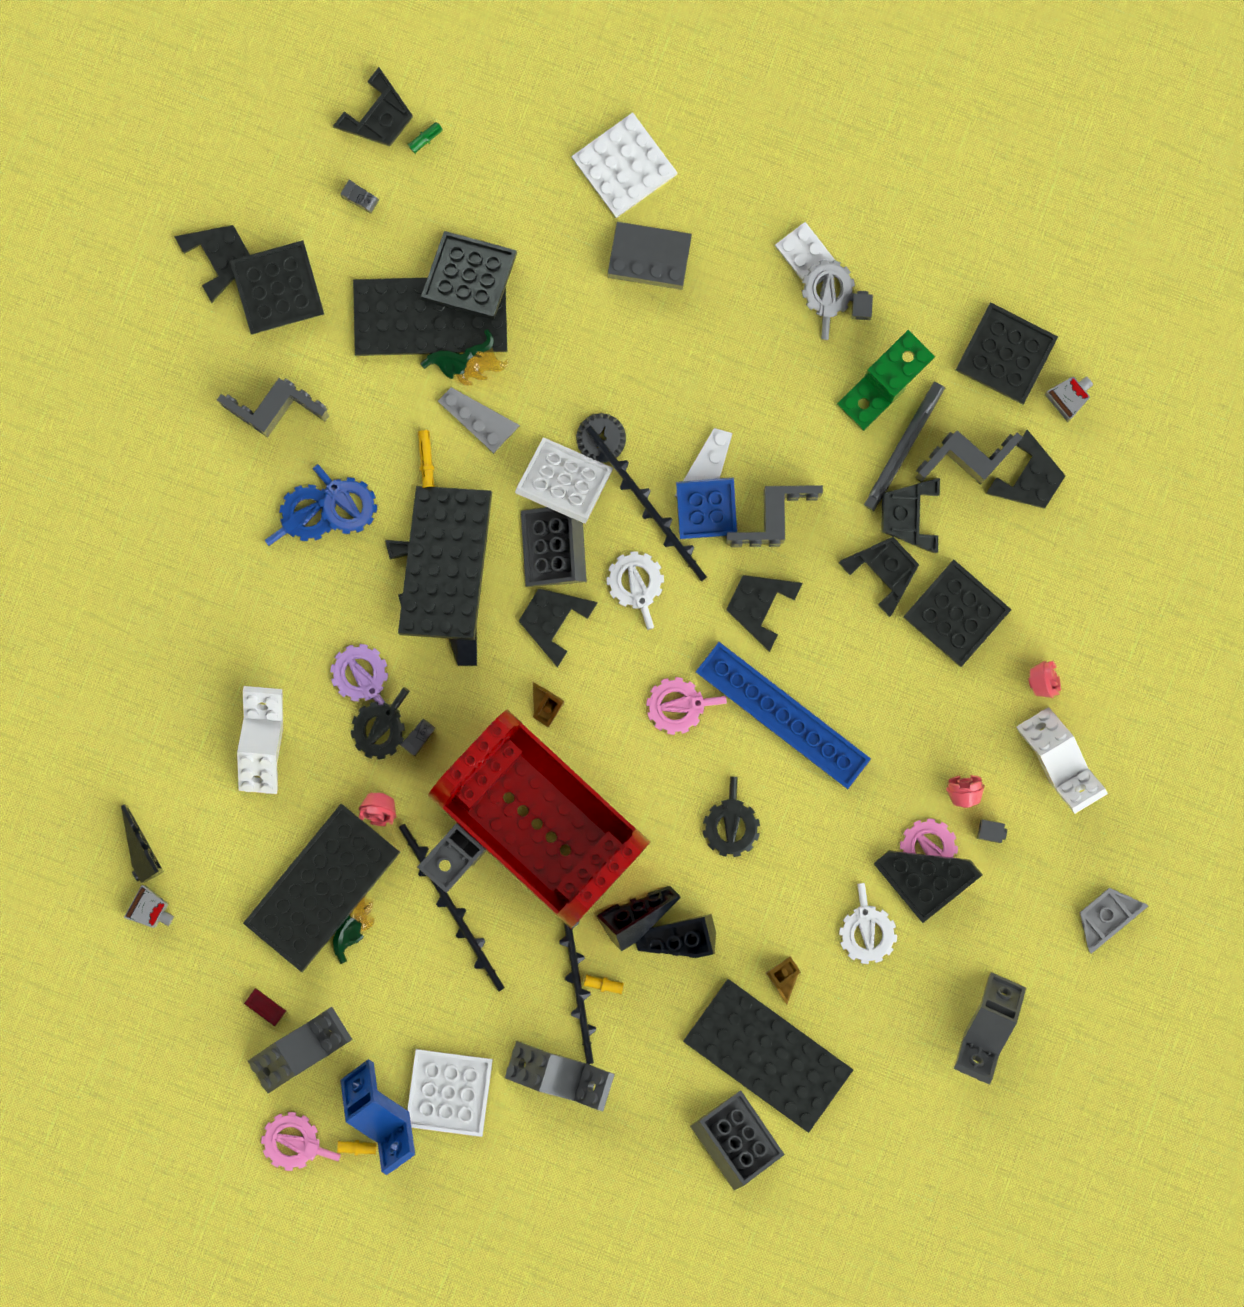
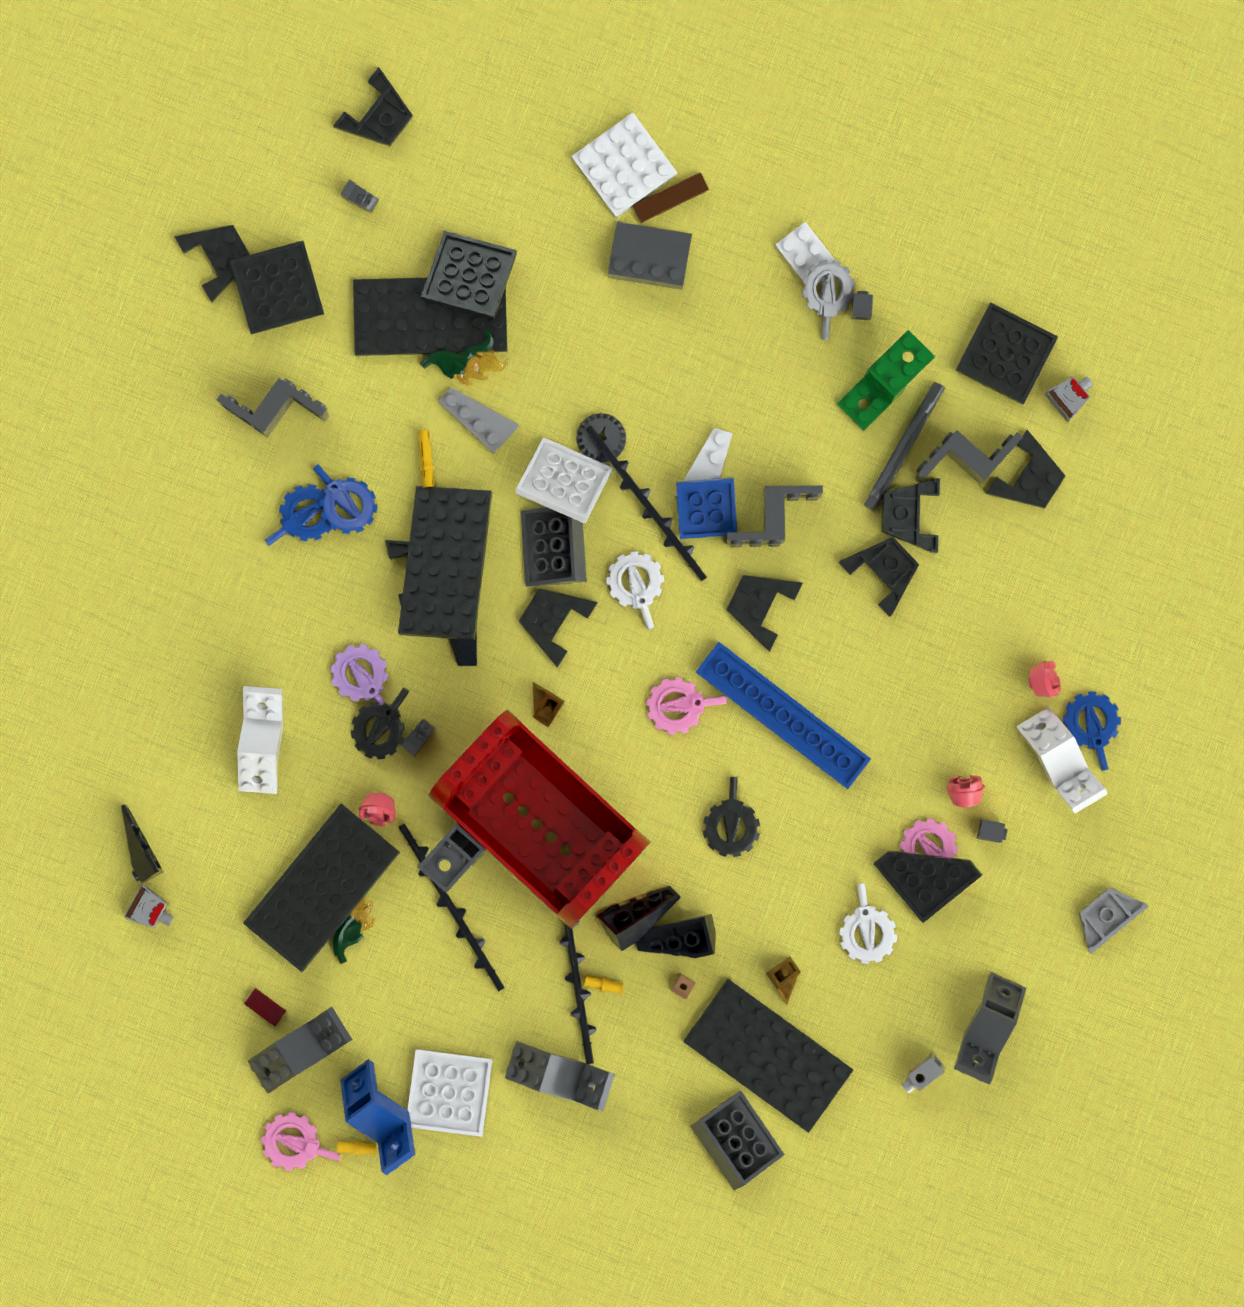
green axle [407,122,443,154] -> none
pearl dark grey plate [903,560,1012,667] -> none
none -> reddish brown tile [633,172,709,223]
none -> medium nougat piece [671,974,695,999]
none -> light grey torso [901,1052,945,1093]
none -> blue bar [1063,692,1121,771]

